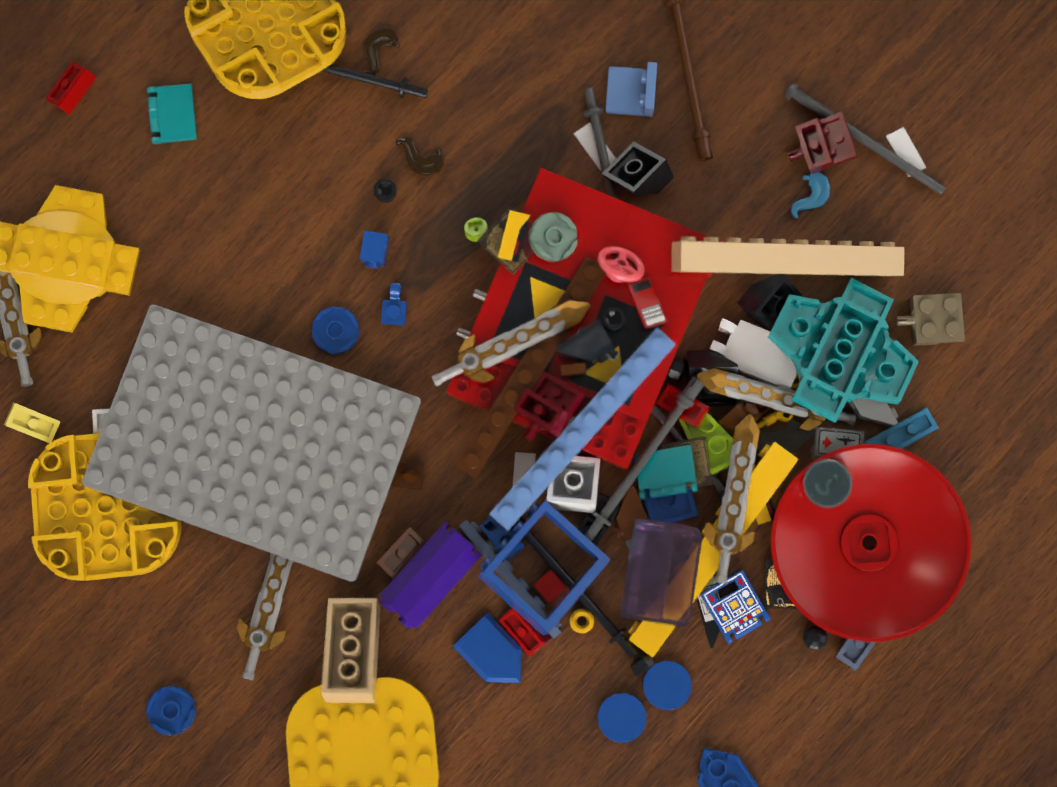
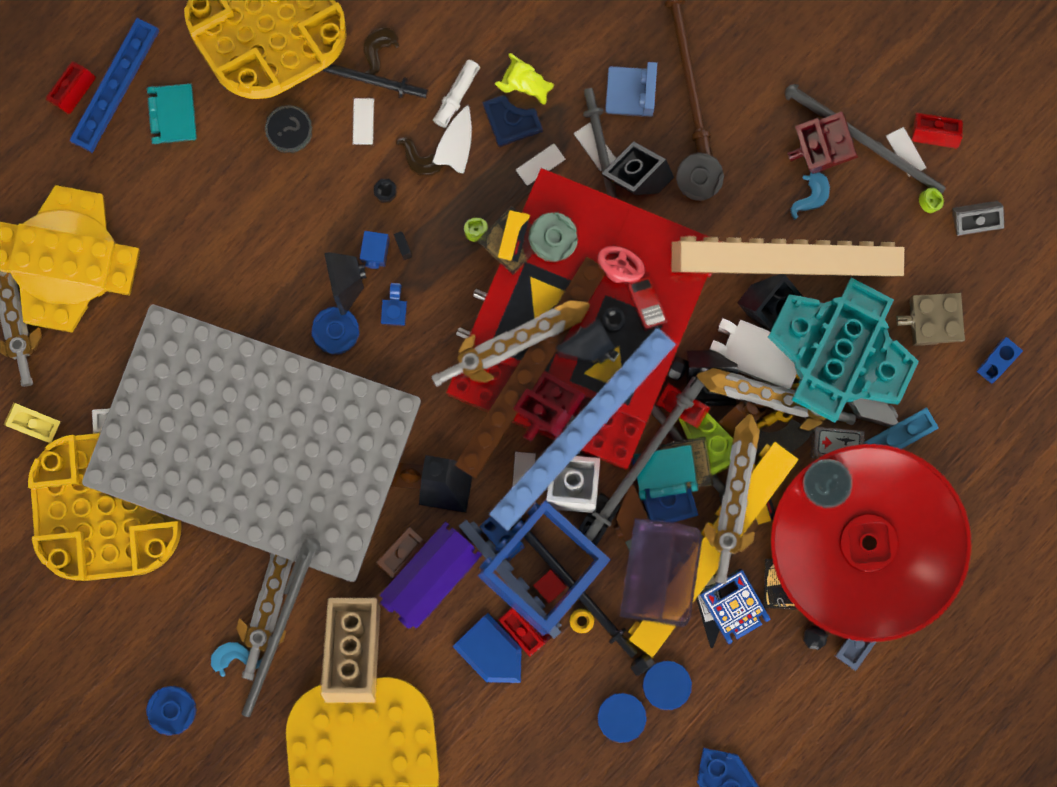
reddish brown tile [560,363,586,378] -> none
none -> blue plate [70,18,159,153]
none -> dark azure piece [211,642,263,677]
none -> dark grey bar [241,537,321,717]
none -> black tile [265,105,312,153]
none -> black slope [324,252,367,315]
none -> white sticker [353,98,374,144]
none -> black tile [394,231,412,260]
none -> black slope [419,455,473,513]
none -> white pin [433,60,480,128]
none -> white sticker [433,105,472,173]
none -> dark blue tile [483,95,543,147]
none -> neon yellow hair [495,53,554,105]
none -> white sticker [516,144,565,186]
none -> dark grey tile [676,152,724,201]
none -> red slope [912,113,963,148]
none -> lime tile [919,188,944,213]
none -> dark grey slope [952,201,1004,236]
none -> blue leg [976,337,1023,384]

